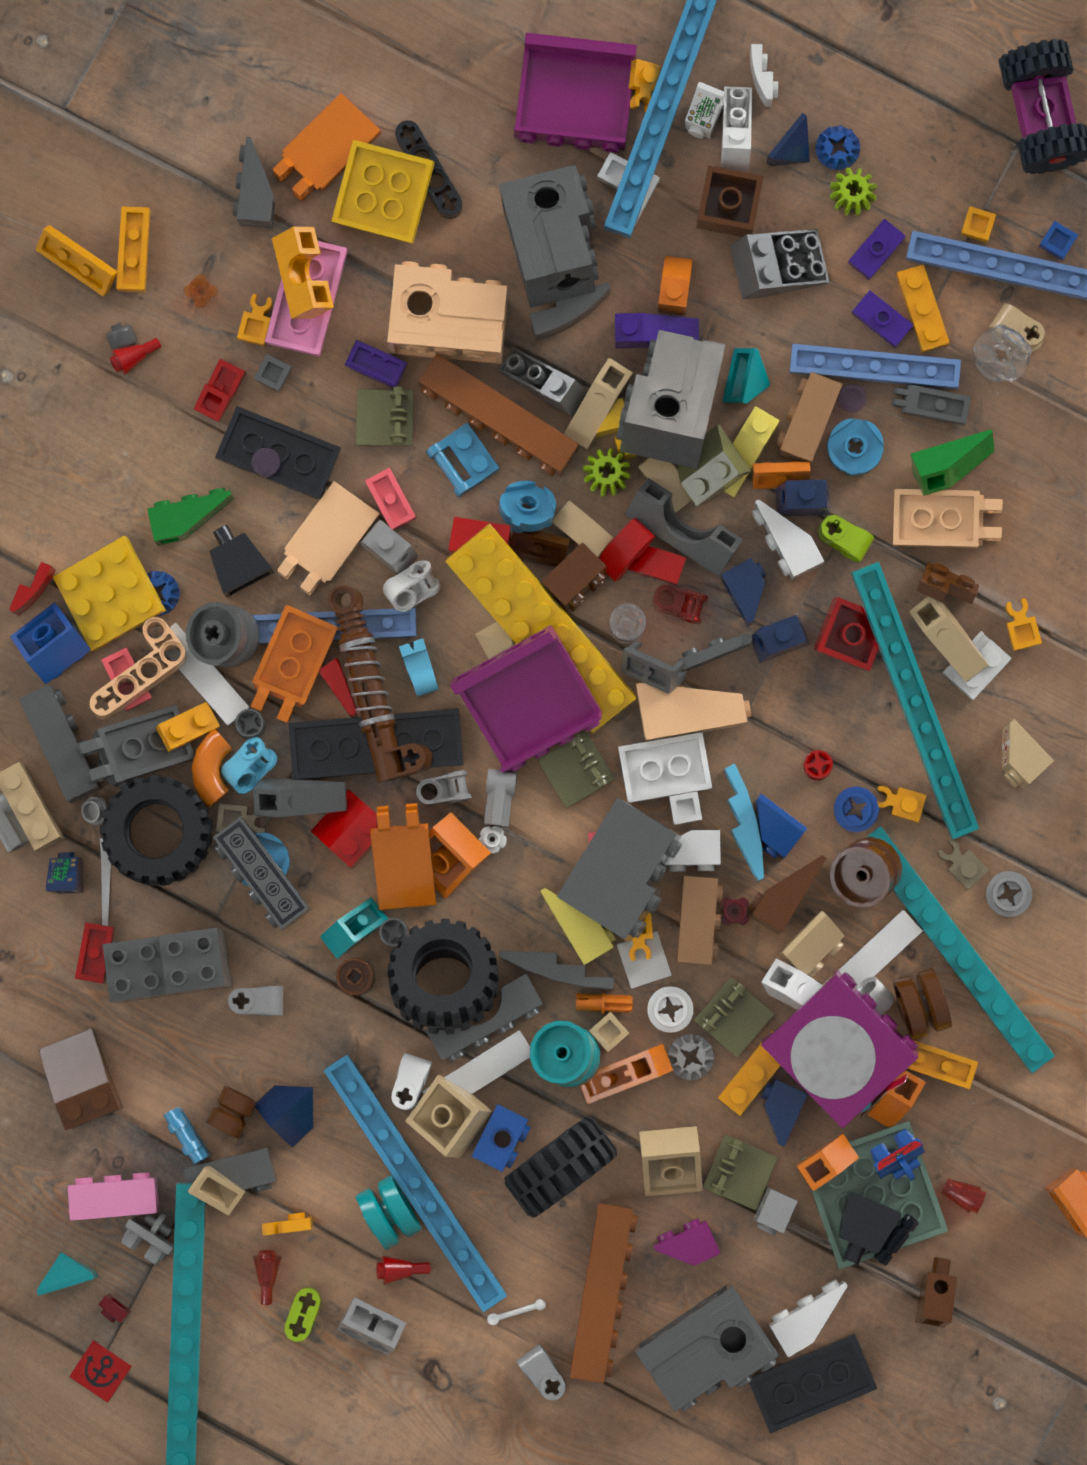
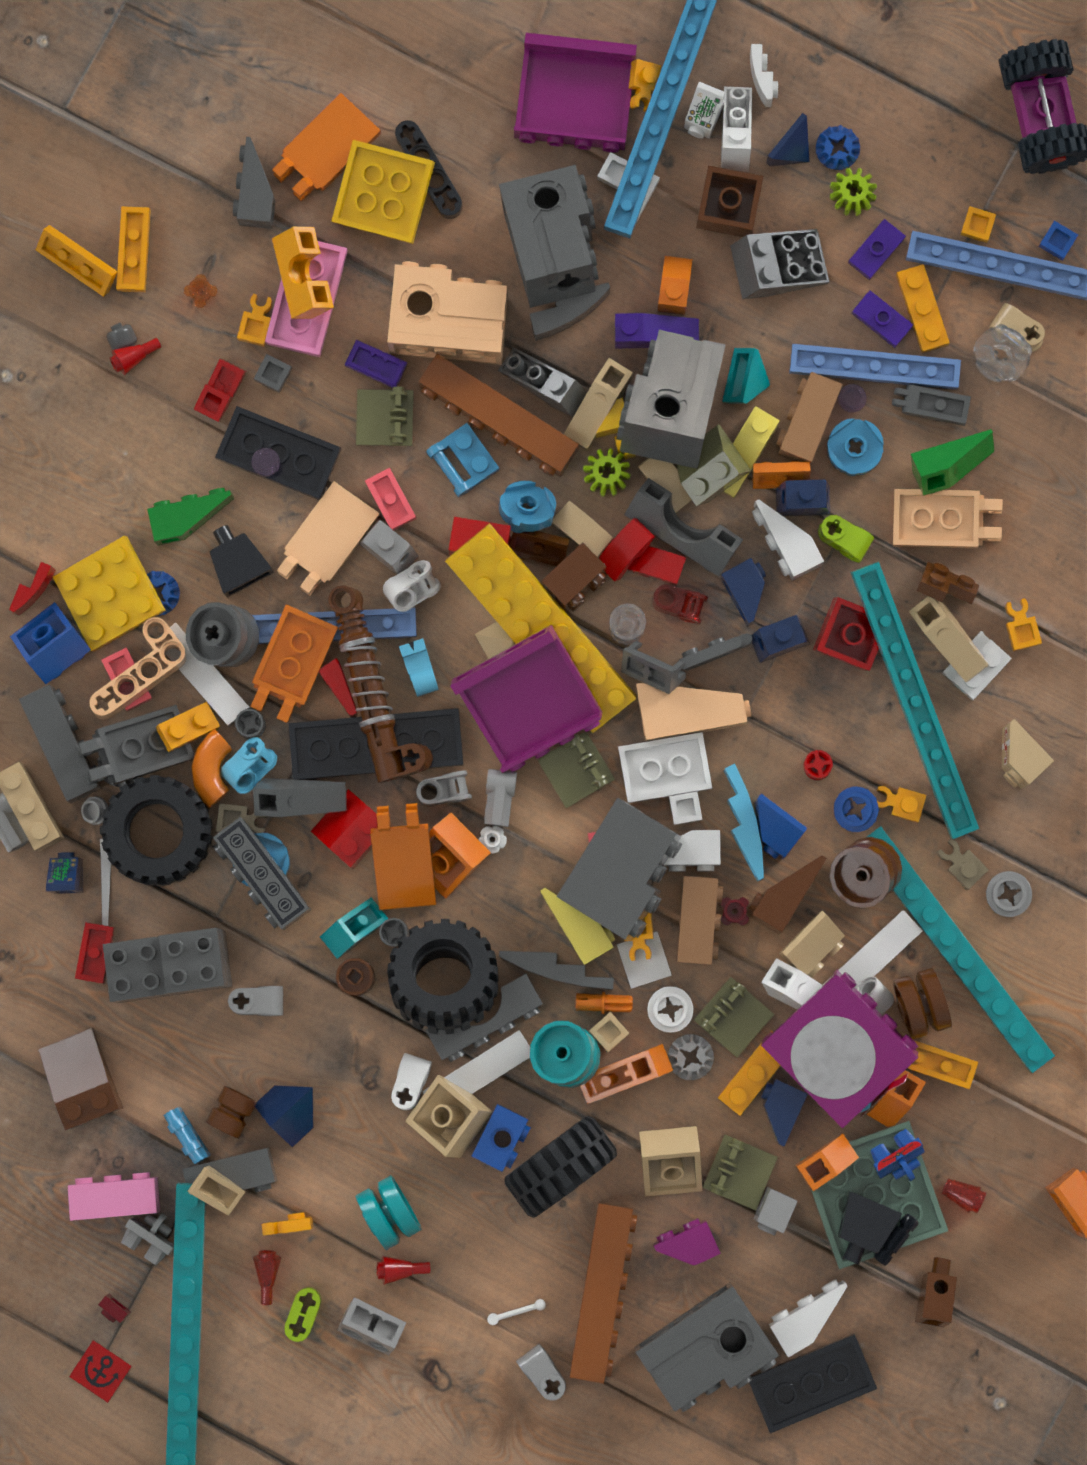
teal slope [37,1252,98,1296] -> none
dark azure plate [323,1054,507,1312] -> none

